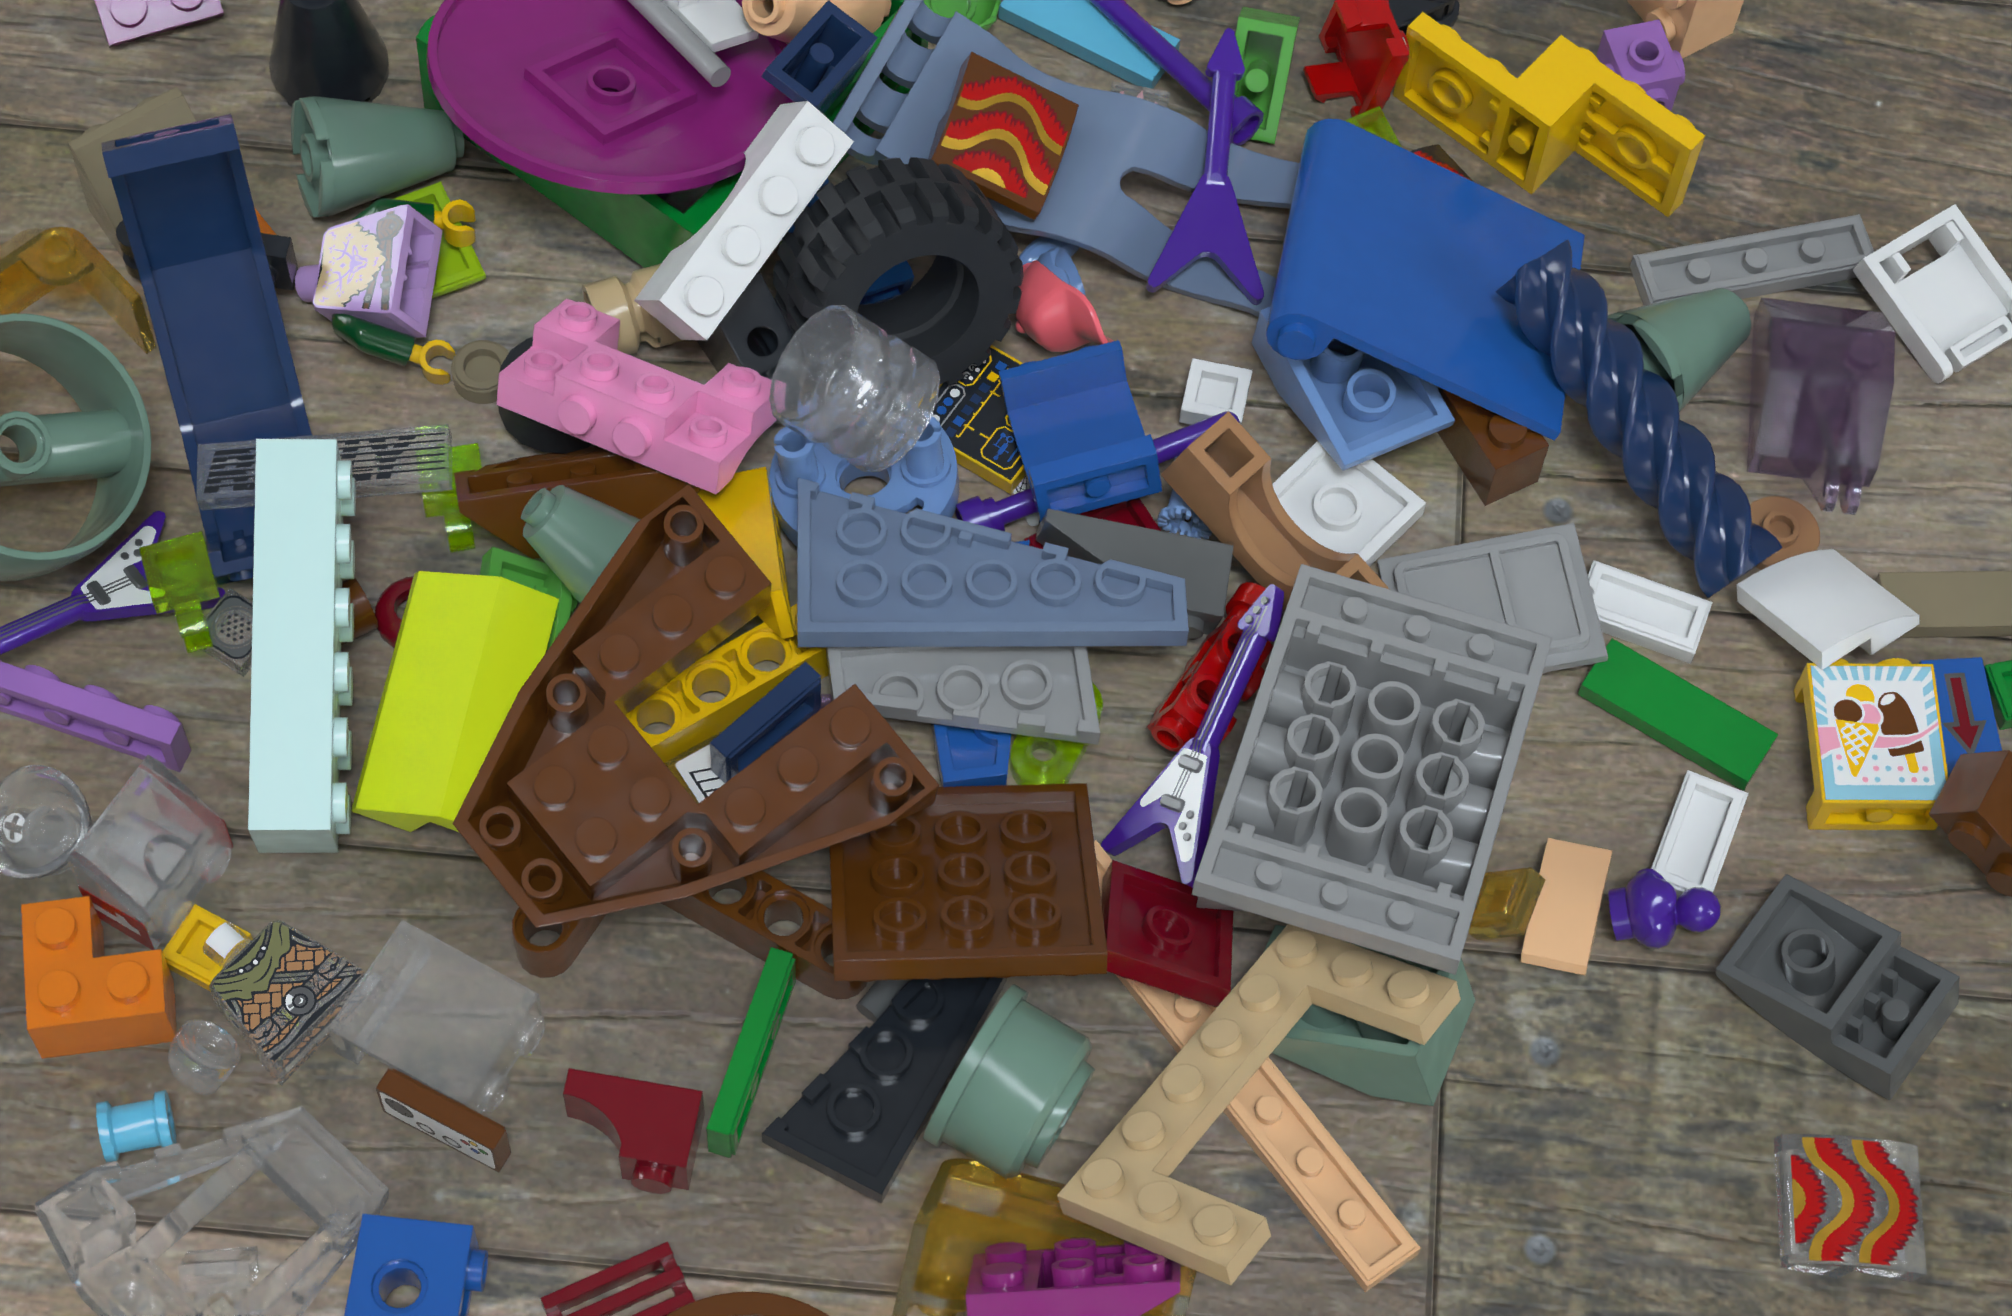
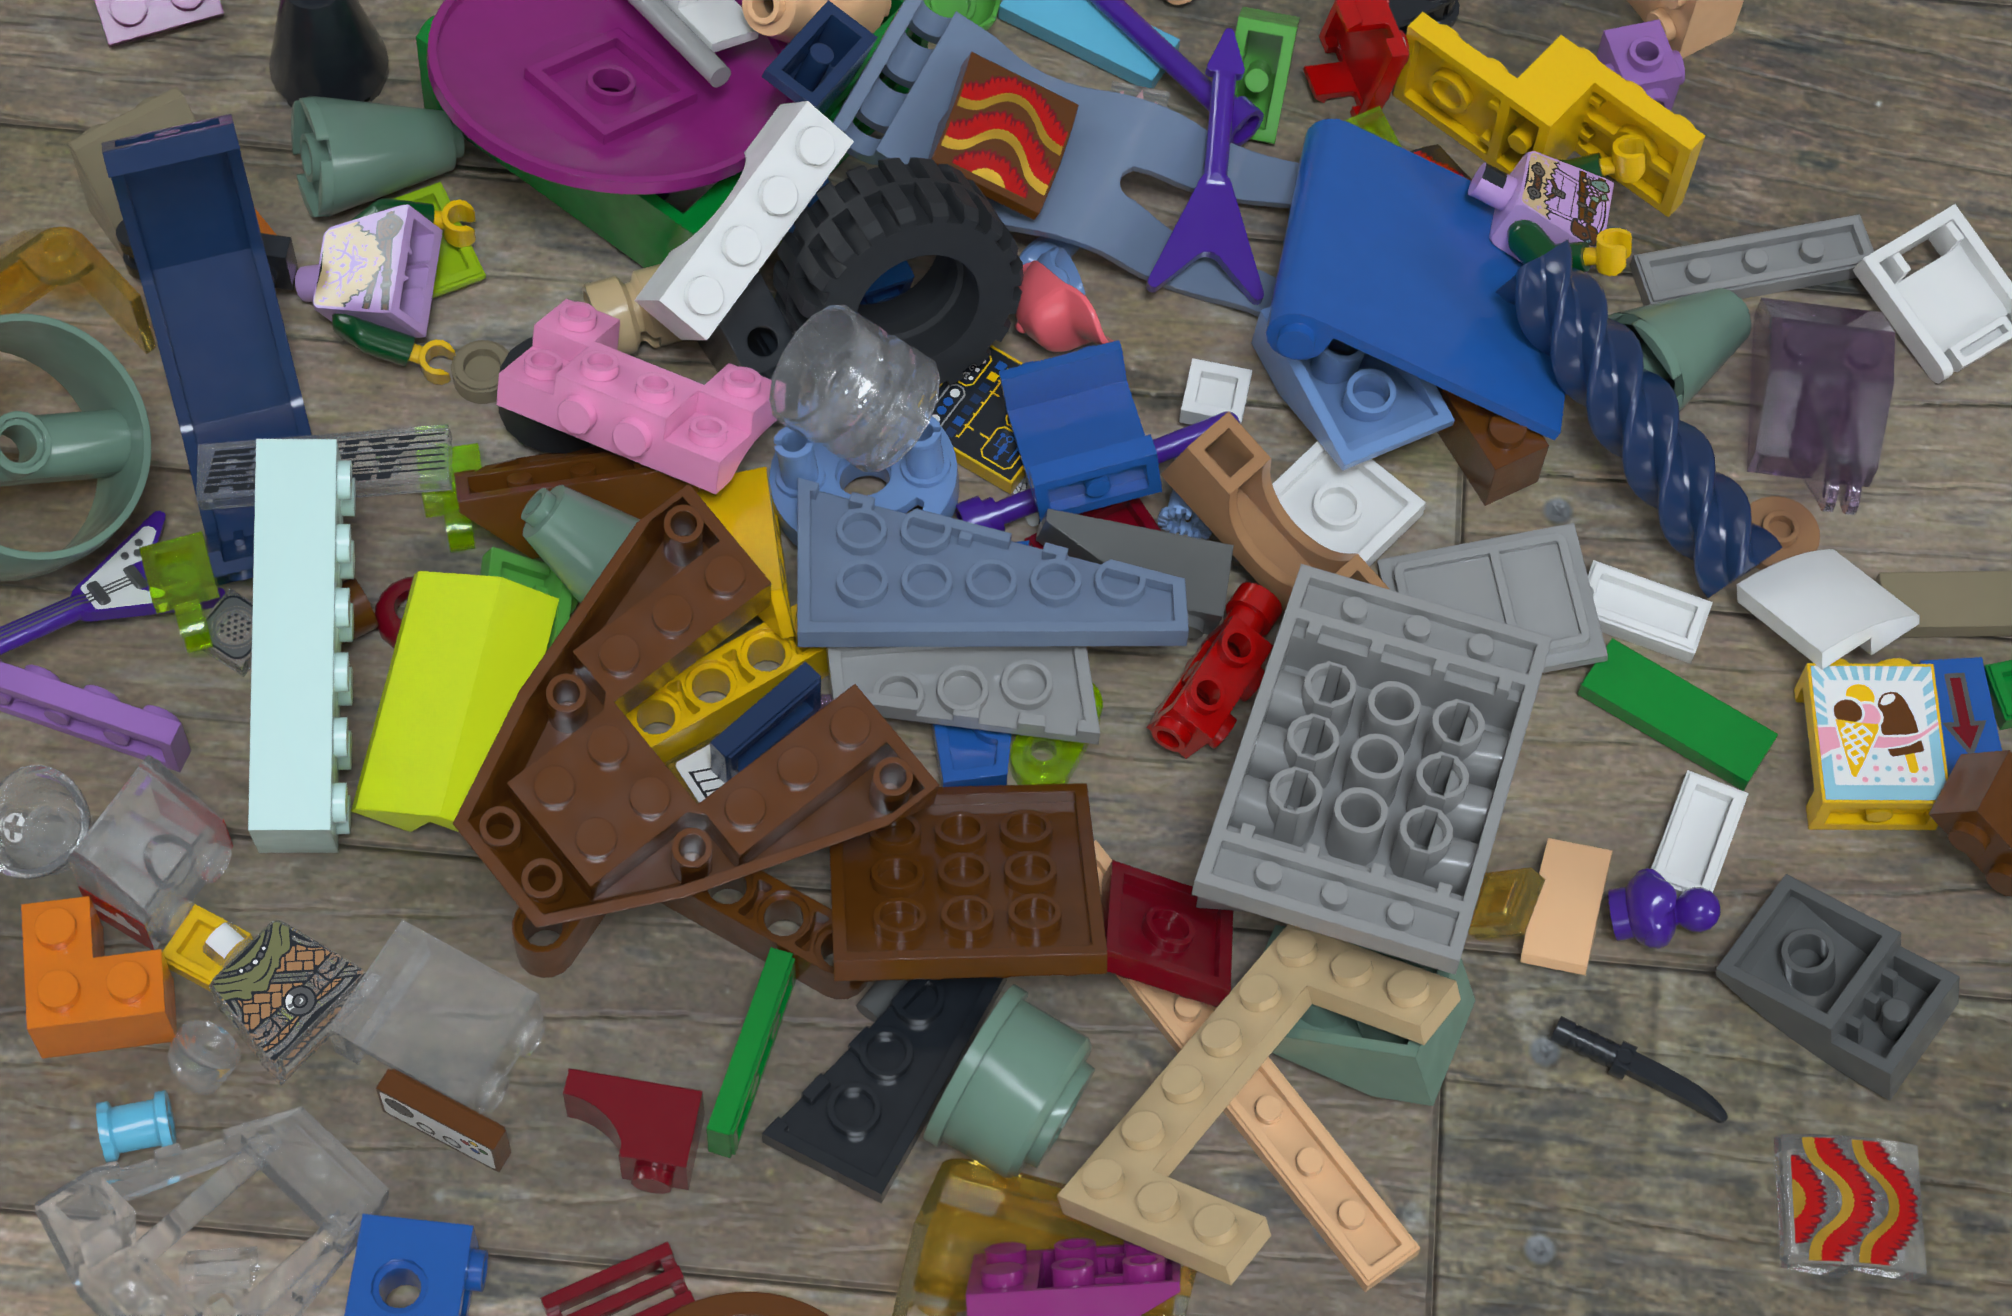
dark purple piece [1101,584,1284,888] -> none
none -> torso [1468,134,1646,277]
none -> black piece [1550,1016,1728,1123]

